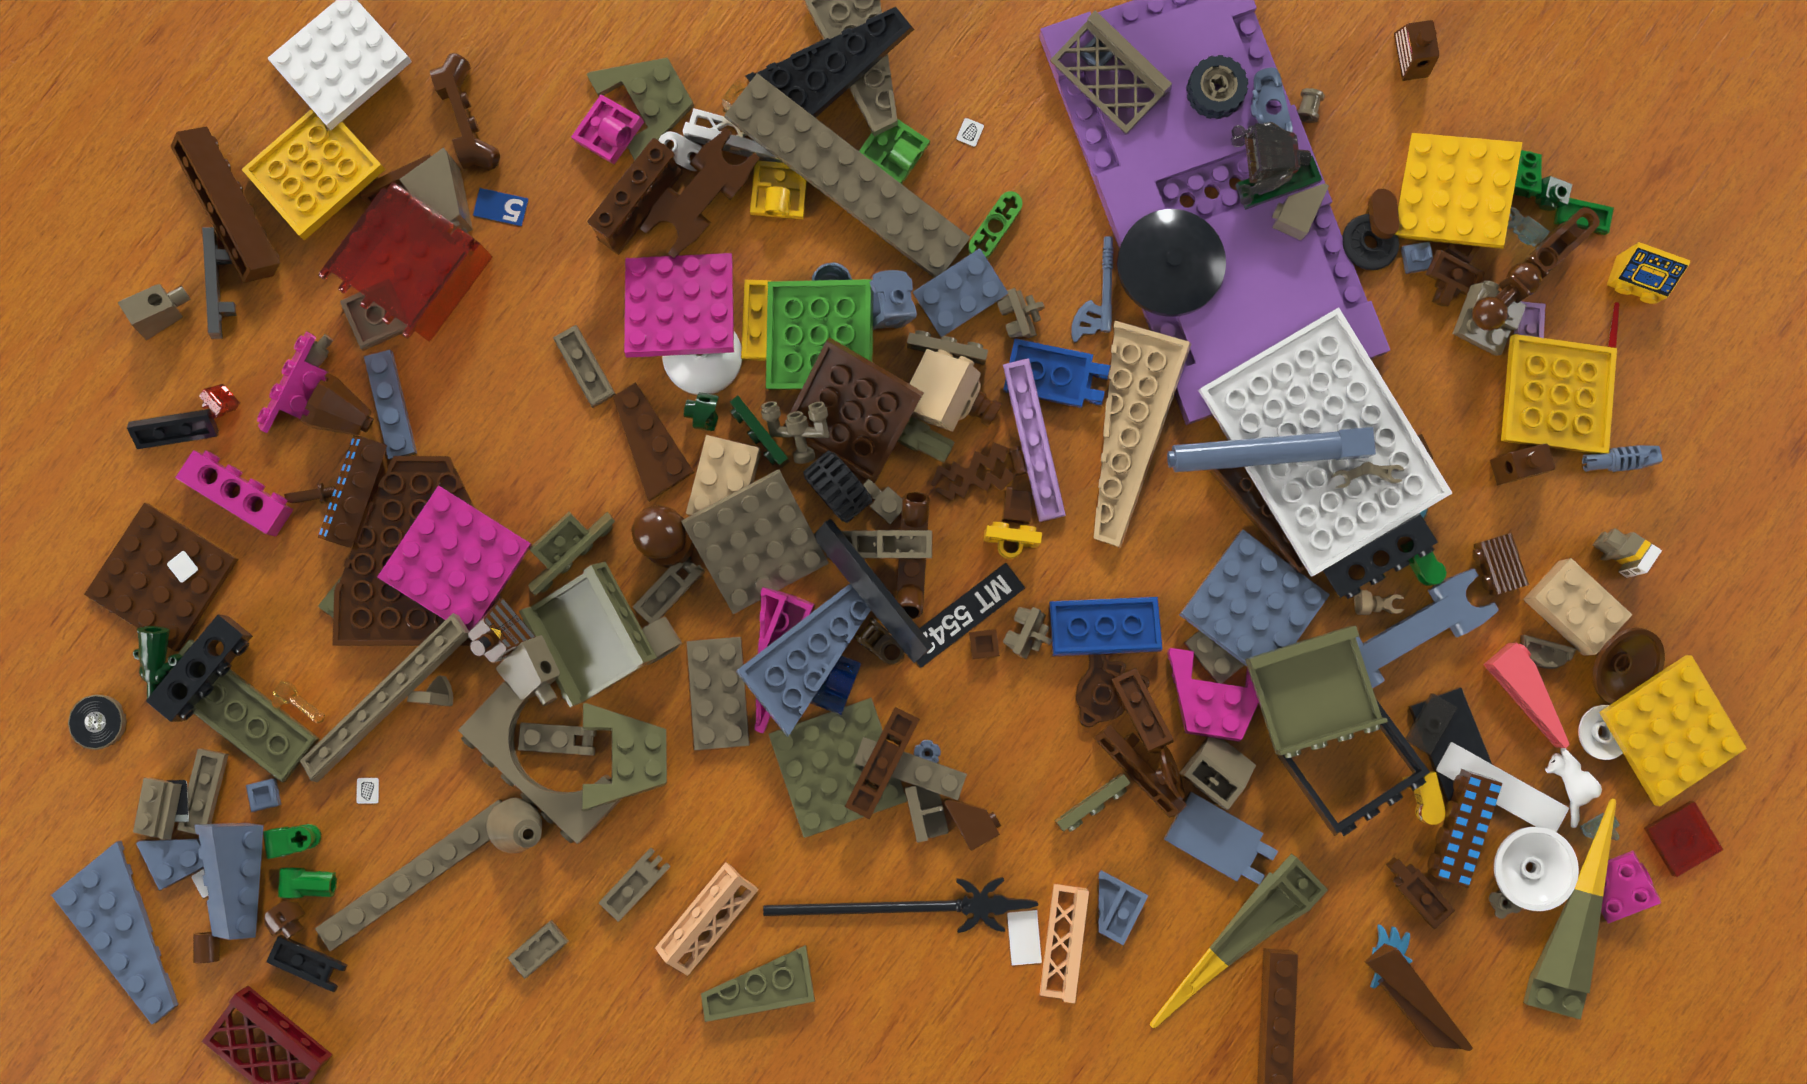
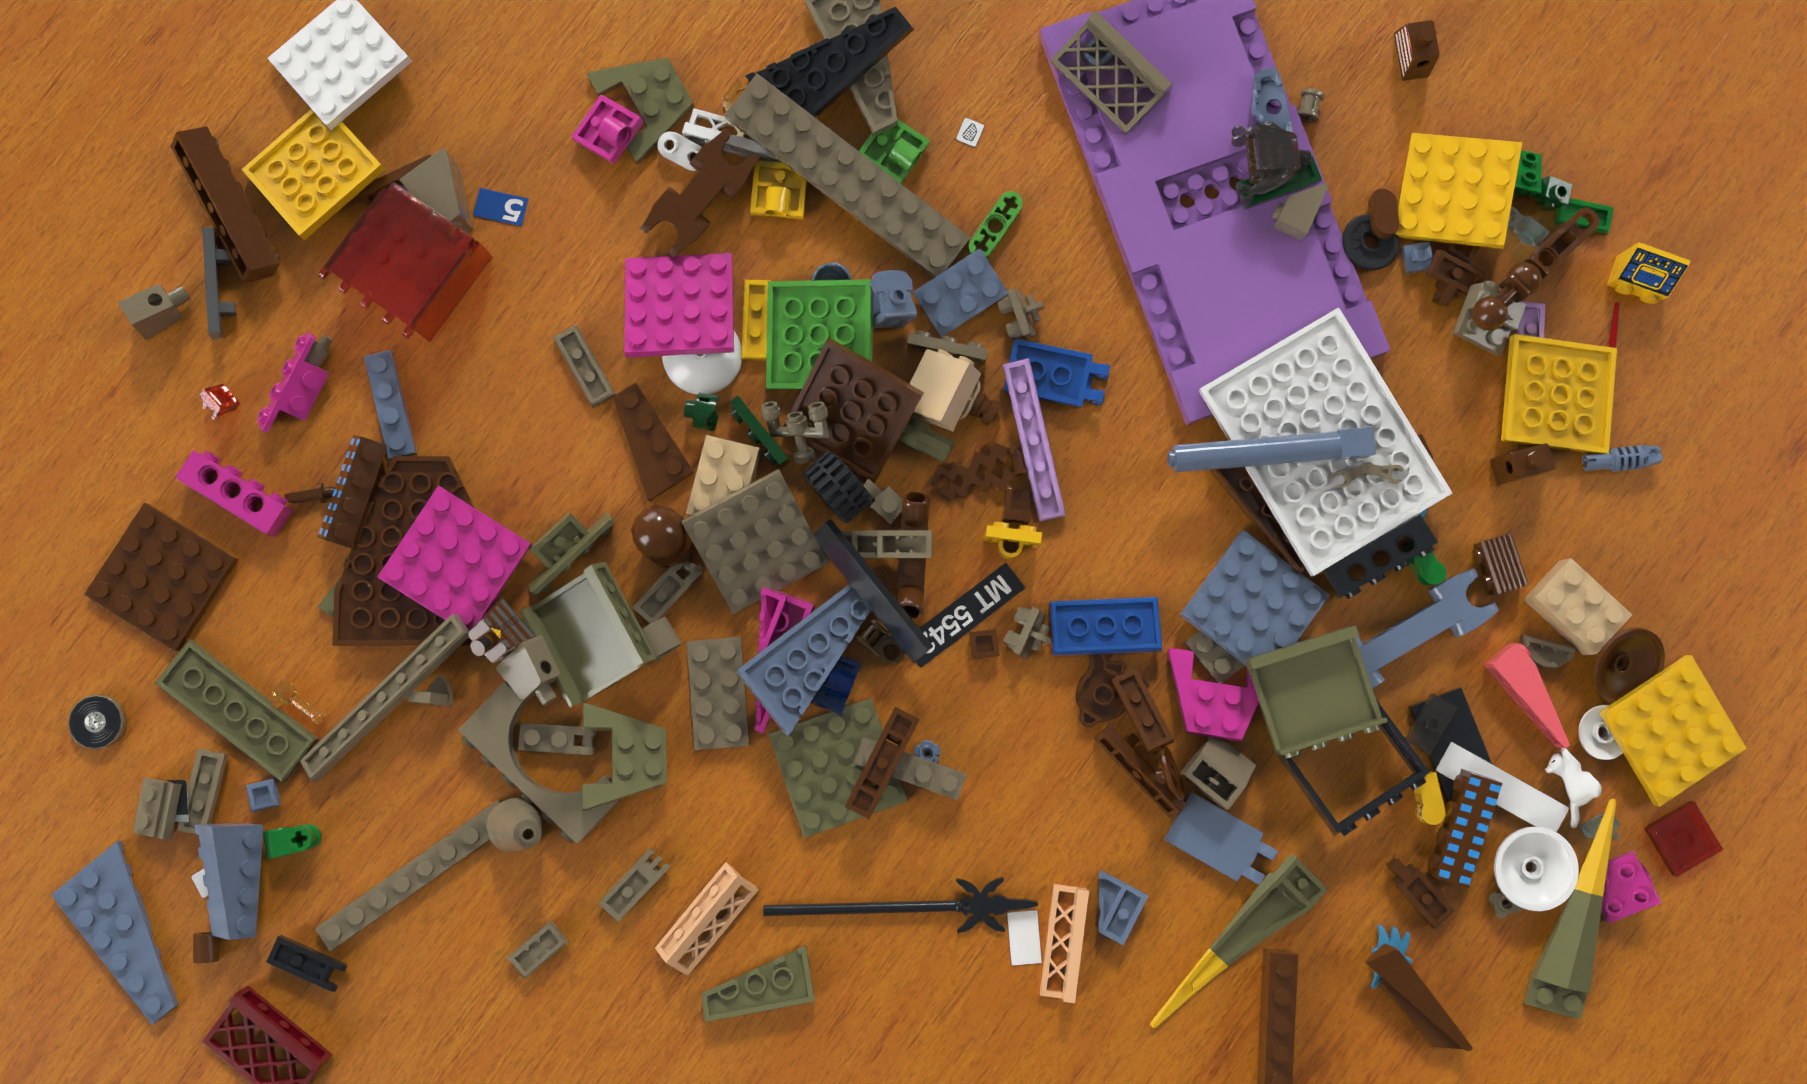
black plate [127,409,219,449] -> none
dark green piece [133,626,183,699] -> none
sand blue wing [136,838,204,890] -> none
black brick [146,614,253,722] -> none
white sticker [167,551,198,582] -> none
reddish brown piece [264,901,305,939] -> none
green piece [278,868,337,898] -> none
reddish brown cone [300,373,374,436] -> none
dark tan tile [340,279,412,351] -> none
white sticker [357,778,379,804] -> none
reddish brown plate [430,53,500,171] -> none
reddish brown fence [587,138,683,255] -> none
dark tan panel [905,785,948,843] -> none
reddish brown slope [944,798,1001,851] -> none
olive plate [1054,773,1130,832] -> none
sand blue piece [1072,236,1113,342] -> none
tan wing [1094,321,1192,548] -> none
black dish [1117,209,1226,317] -> none
black wheel [1186,55,1248,119] -> none
tan piece [1354,590,1404,615] -> none
dark tan hips [1593,528,1662,578] -> none

